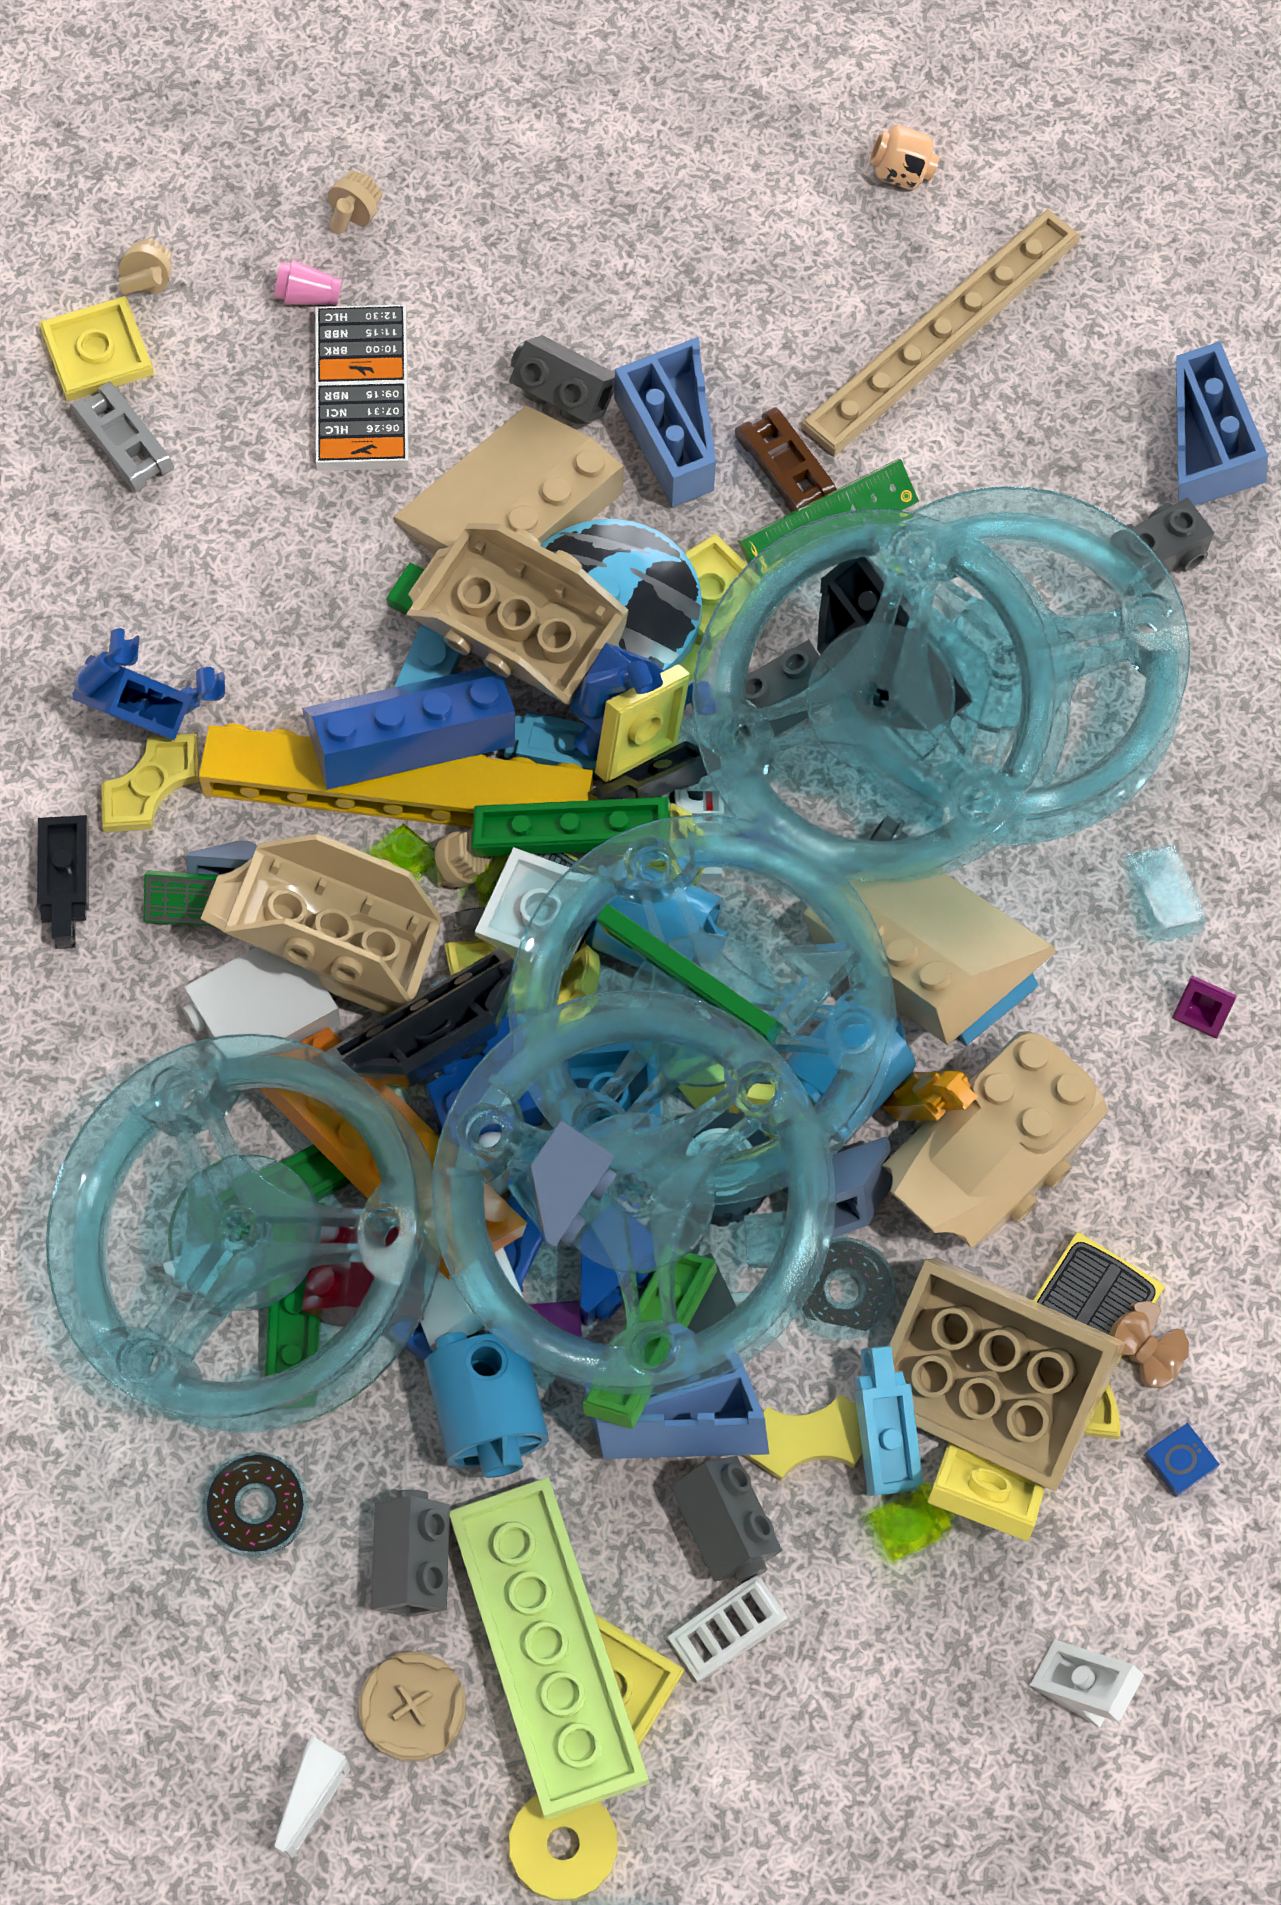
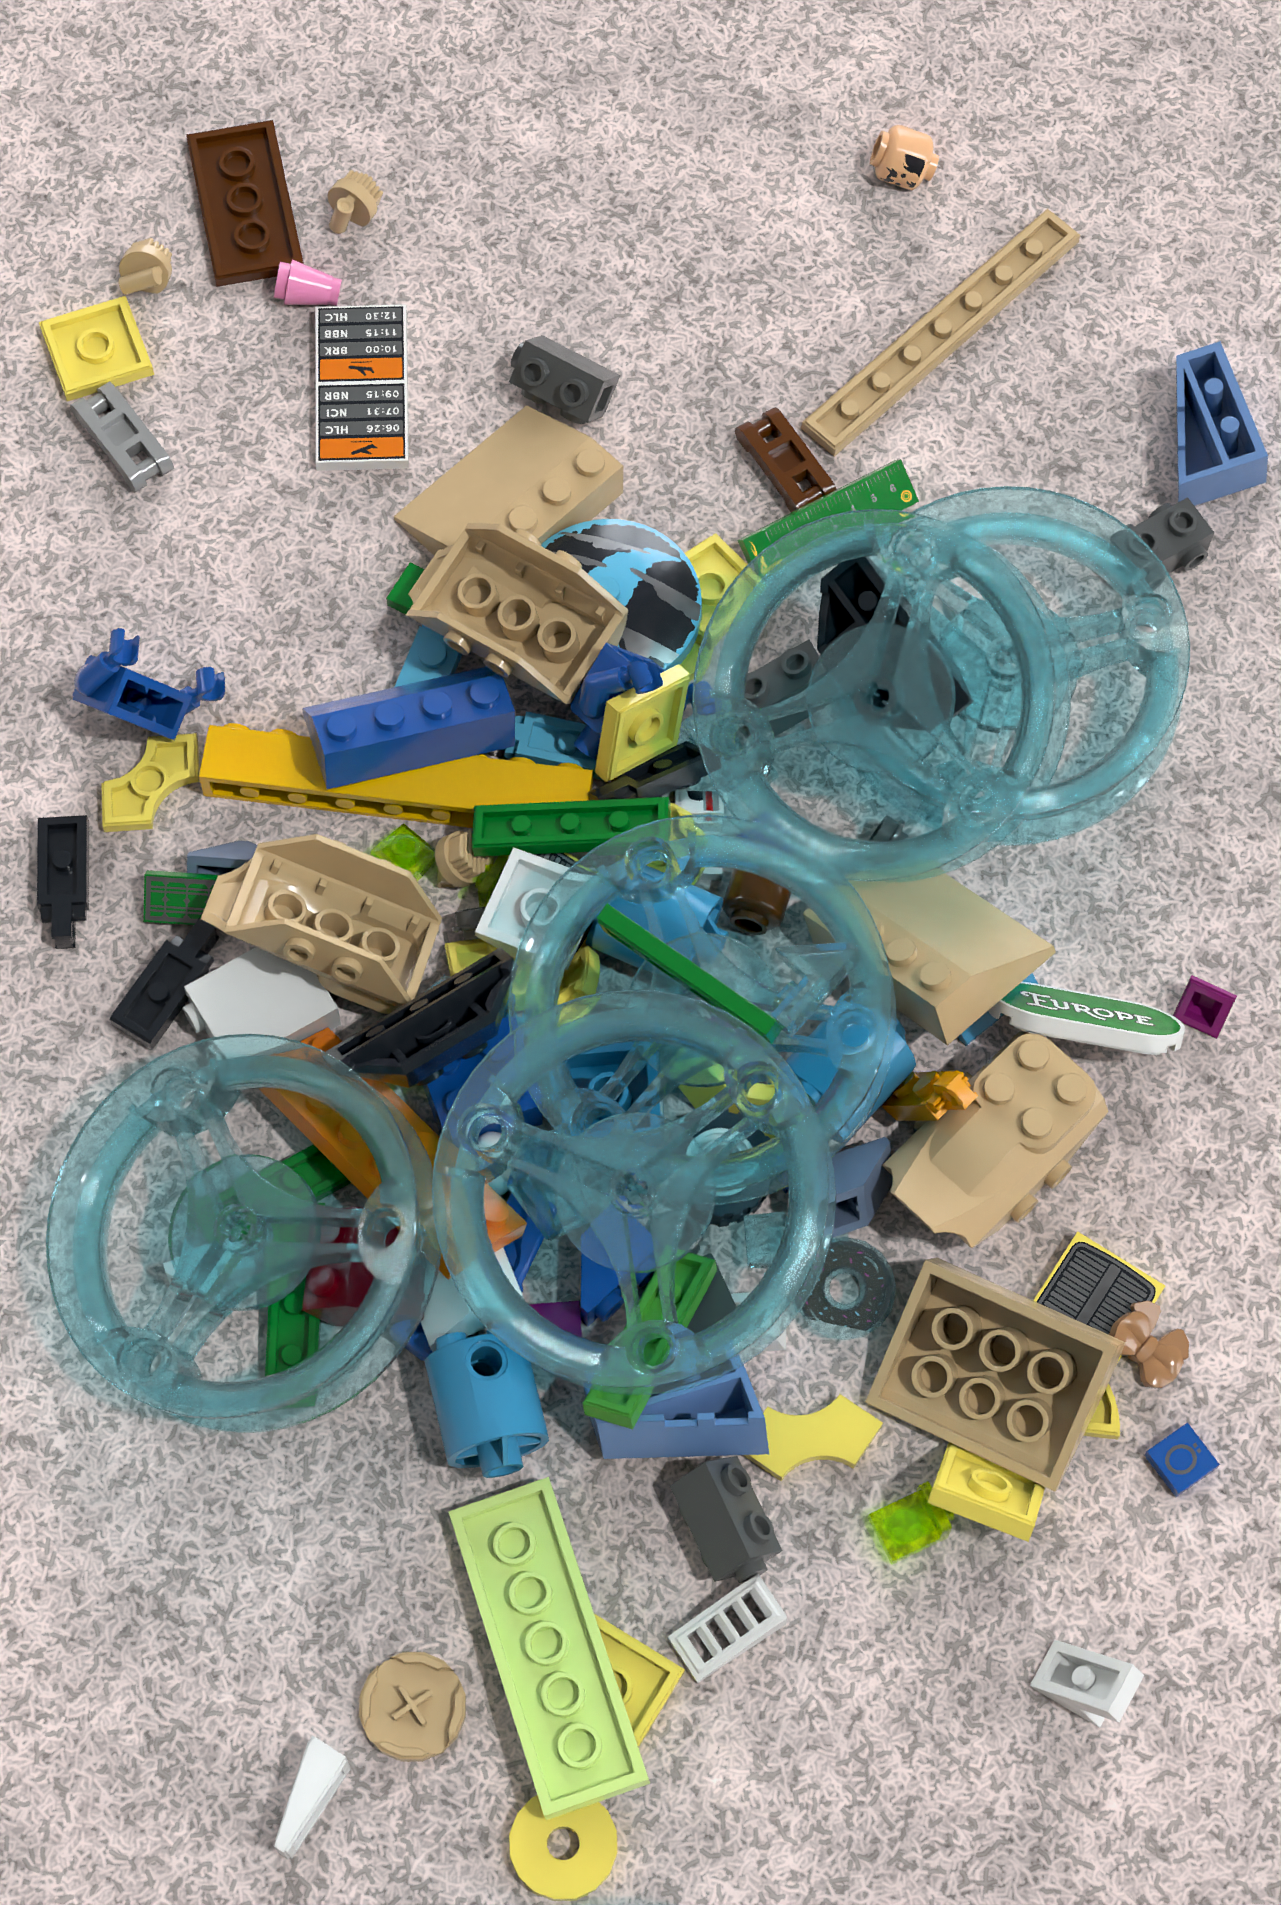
tile [202,1452,309,1560] -> none
dark grey brick [371,1490,450,1617] -> none
sand blue slope [529,1120,617,1251] -> none
medium blue wedge [614,337,716,507] -> none
medium azure hinge [855,1346,924,1496] -> none
clear light blue slope [1127,844,1206,943] -> none
none -> black hinge [109,918,219,1050]
none -> reddish brown tile [186,120,304,287]
none -> reddish brown head [722,858,792,935]
none -> tile [988,982,1185,1055]

